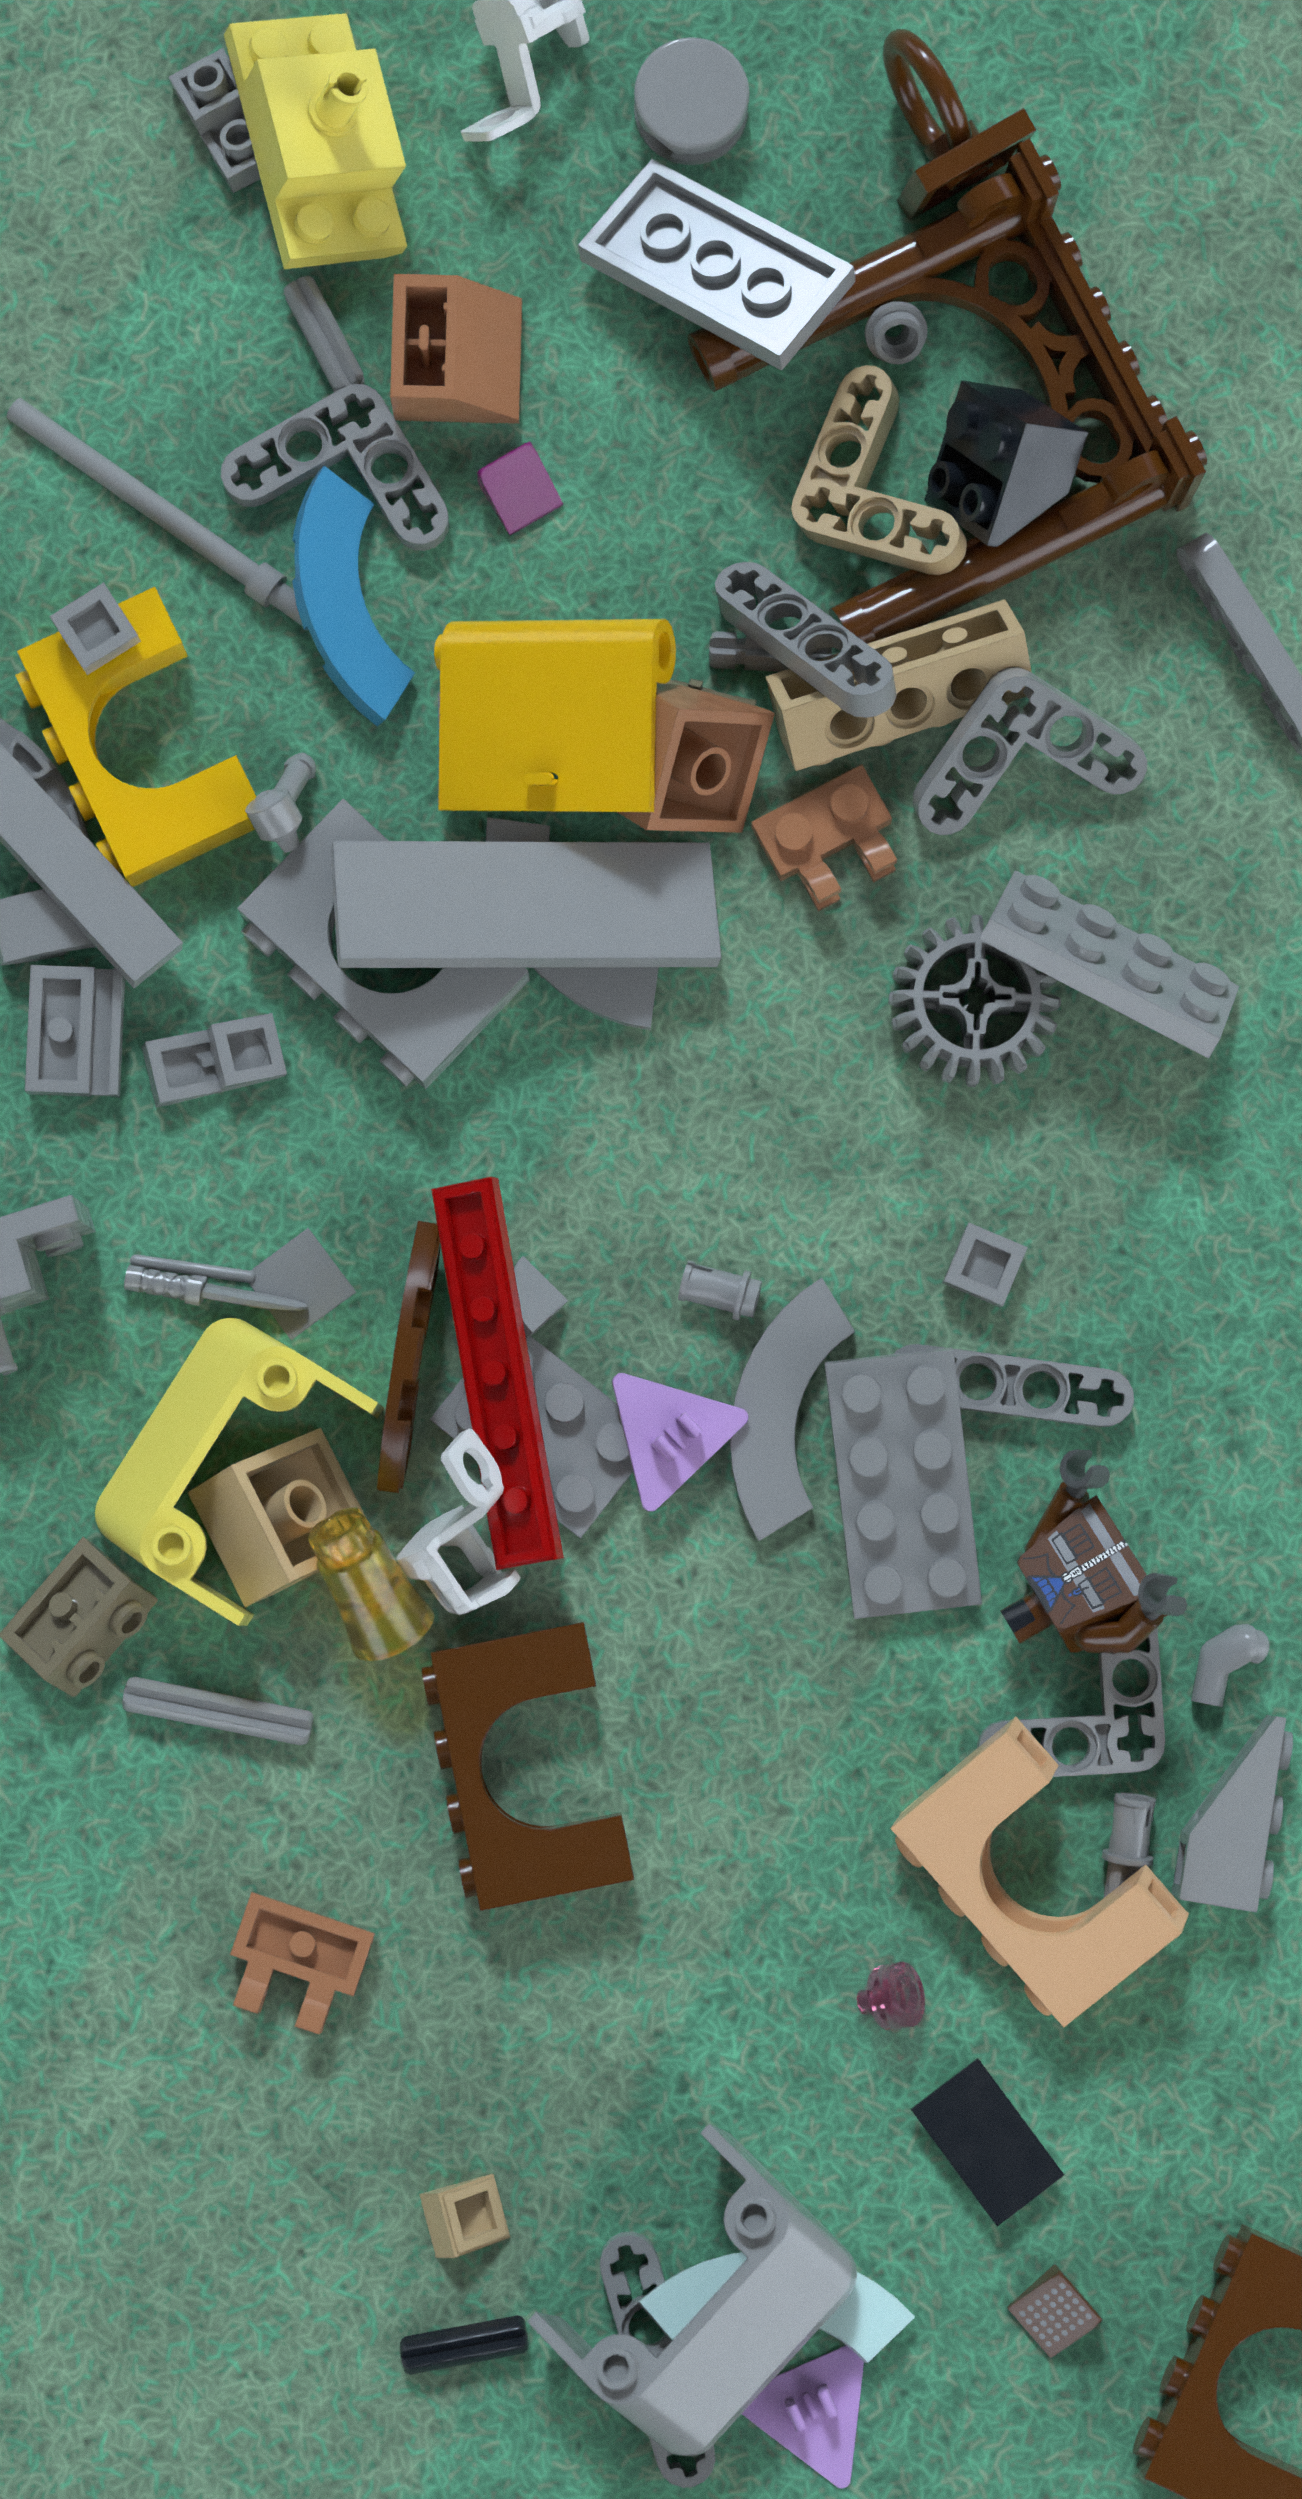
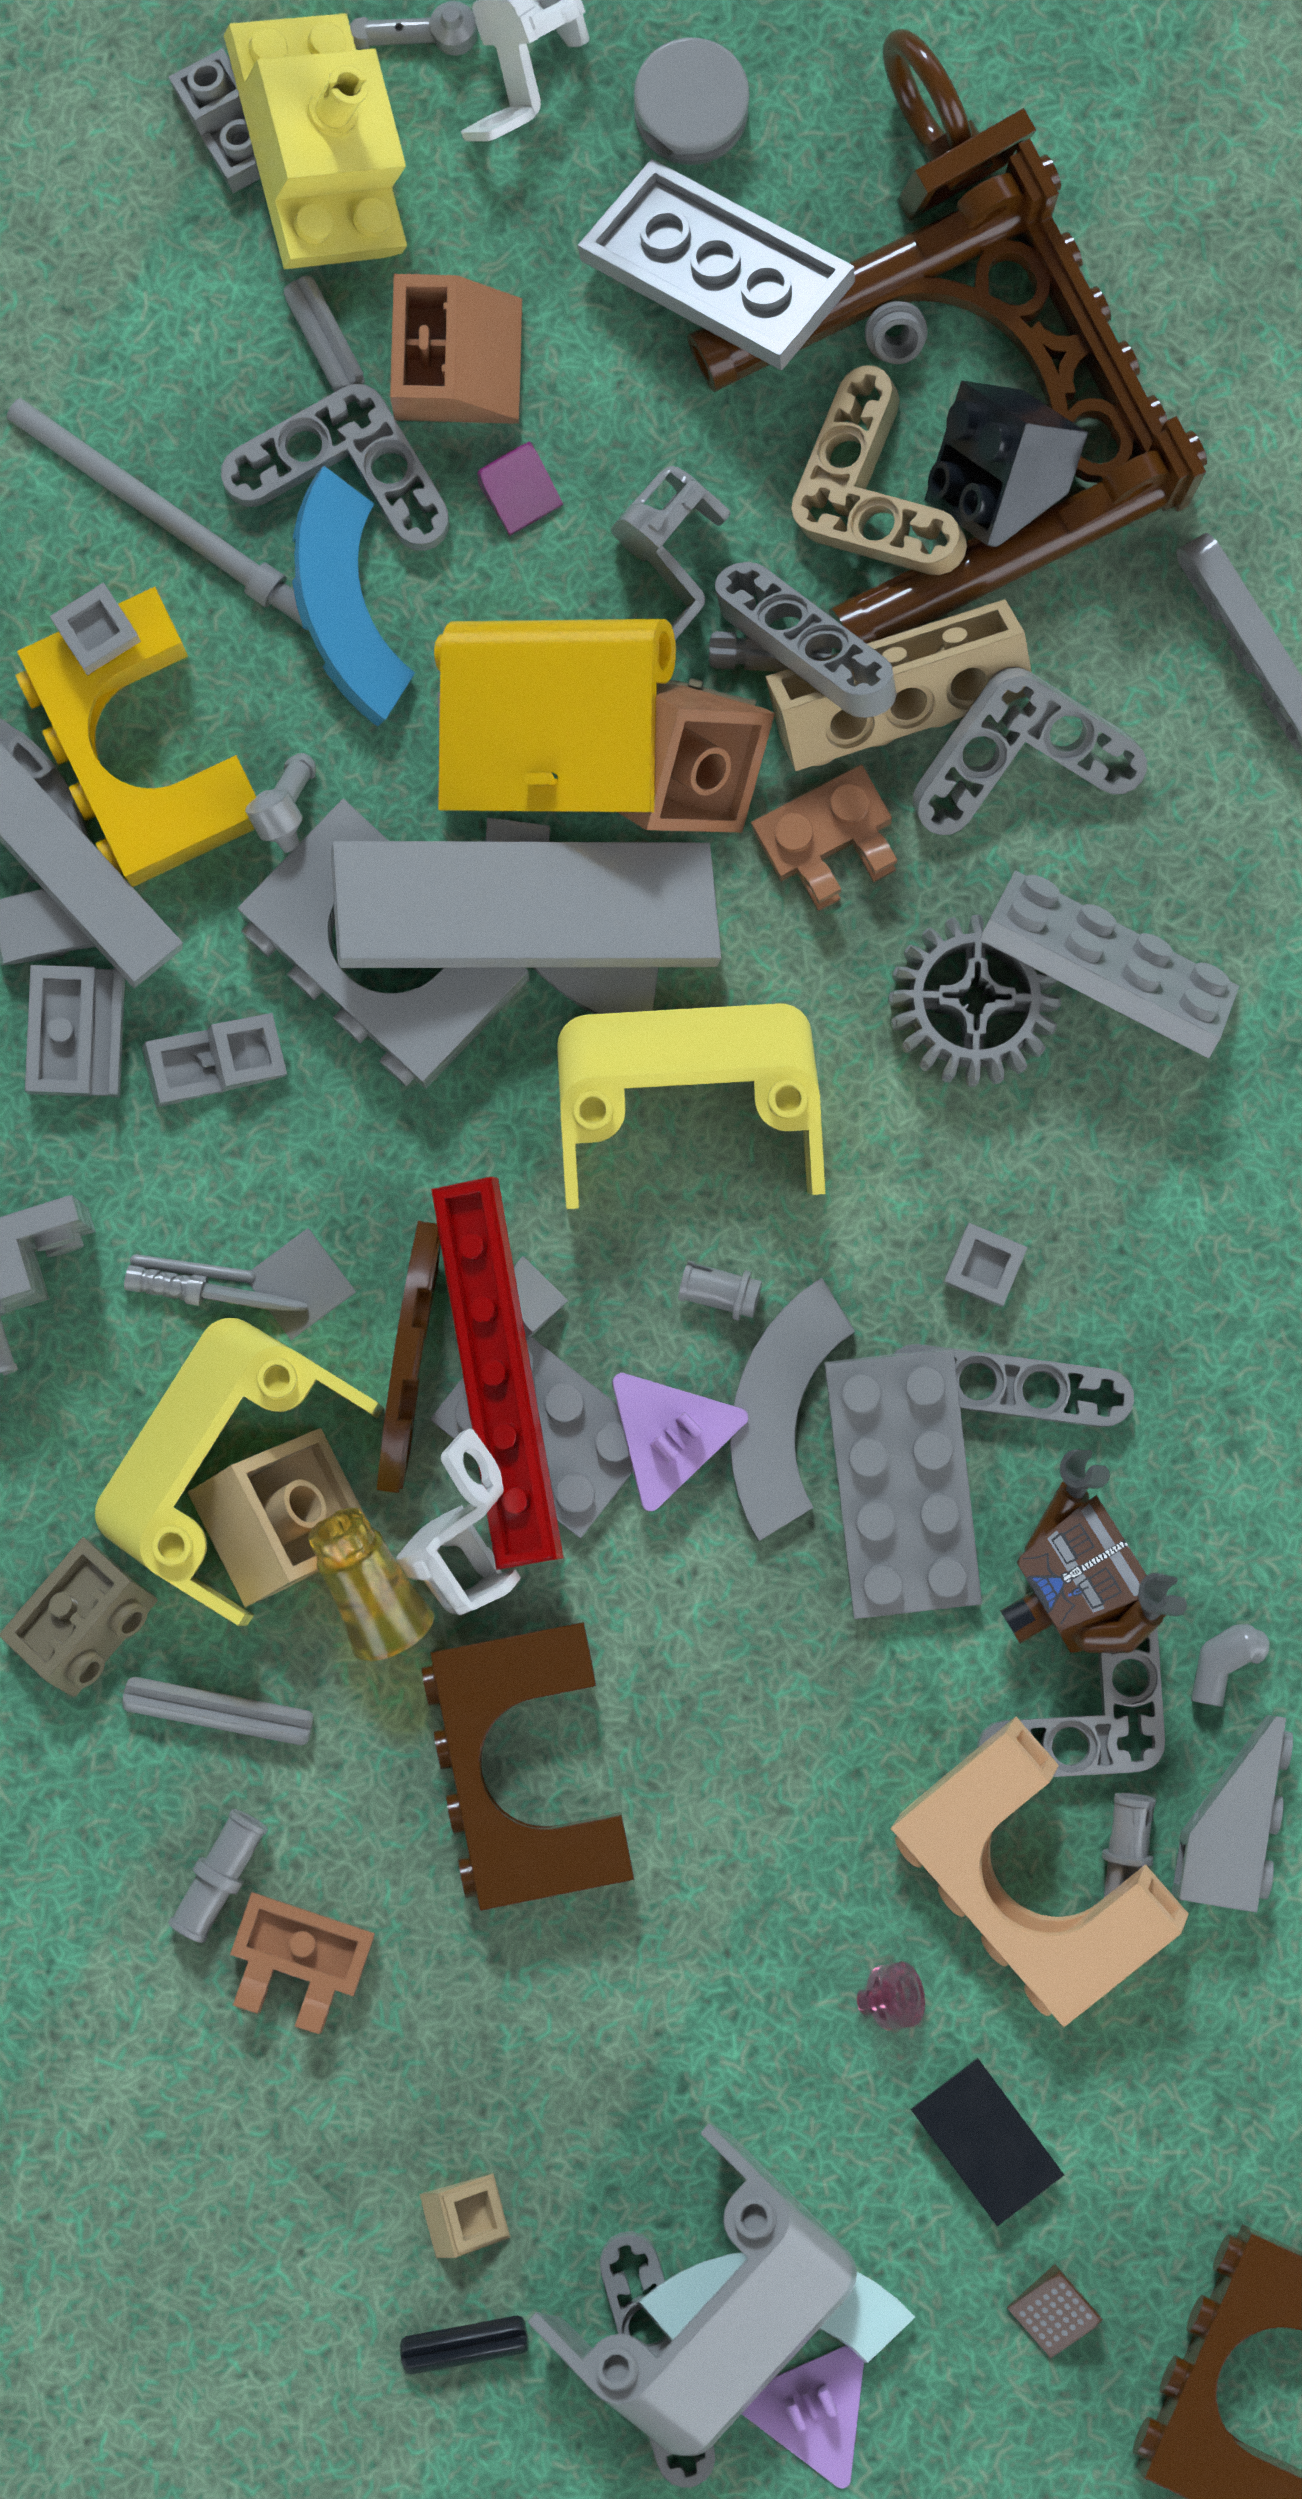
none -> light grey pin [168,1809,268,1943]
none -> light grey piece [350,1,478,56]
none -> light yellow windscreen [557,1004,825,1209]
none -> light grey piece [611,466,731,640]

